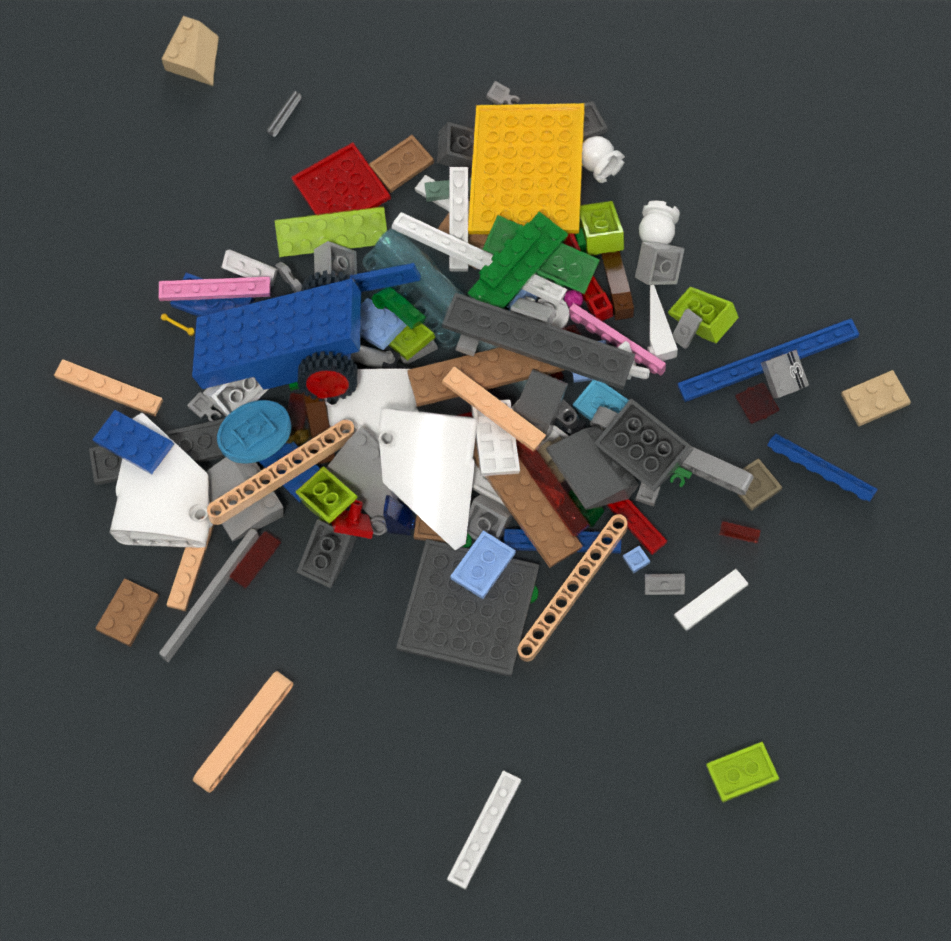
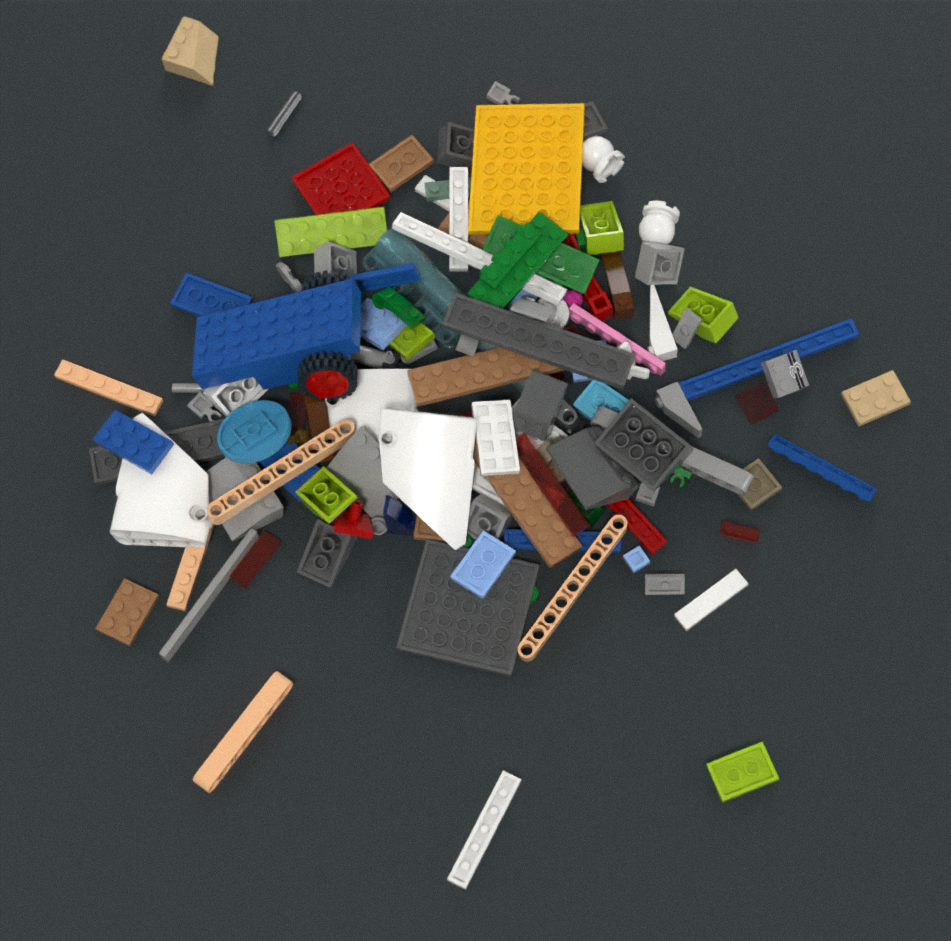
bright pink plate [159,277,271,301] -> none
yellow hinge [161,313,195,336] -> none
white plate [222,249,278,287] -> none
light nougat plate [442,367,546,452] -> none
none -> light grey piece [172,383,207,393]
none -> light grey slope [655,382,703,438]

